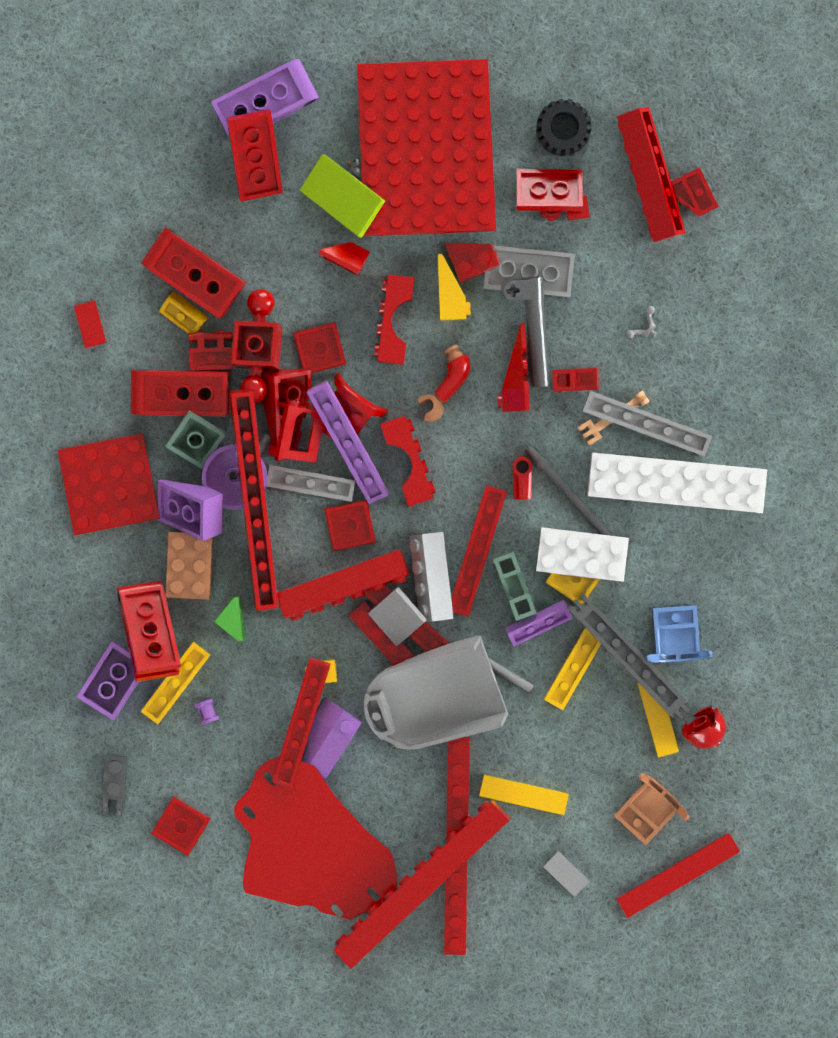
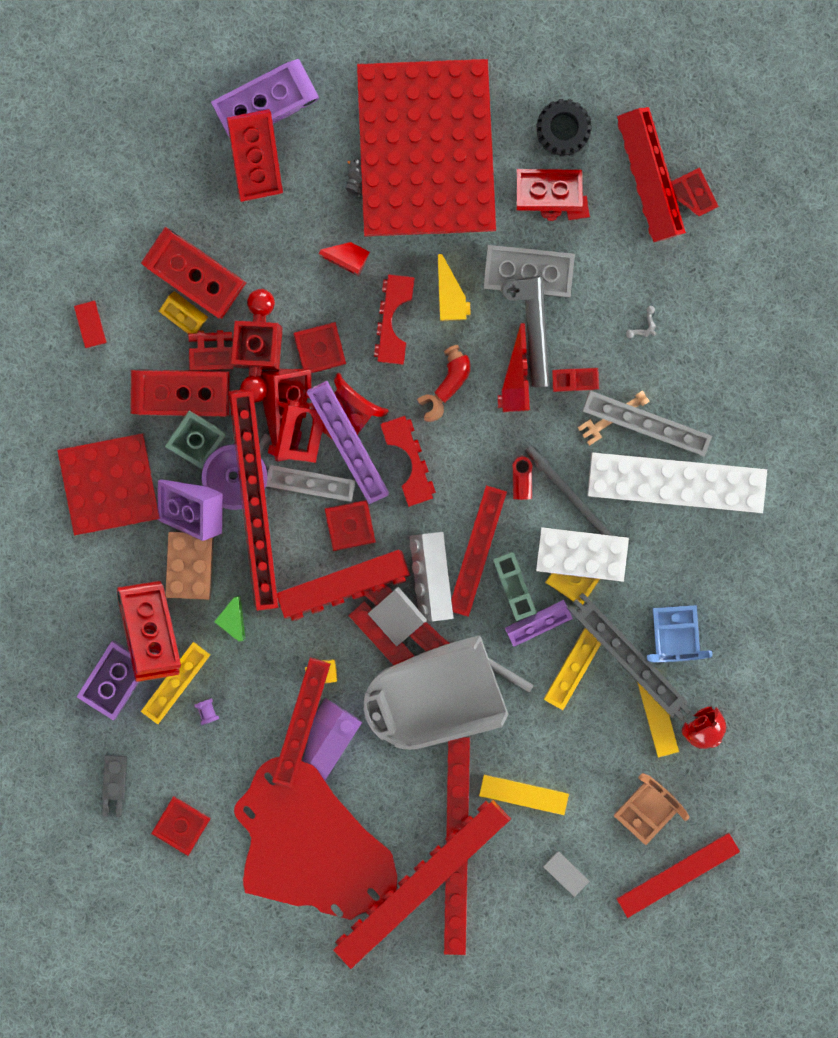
lime tile [300,154,385,238] -> none
red wing [445,243,501,283] -> none

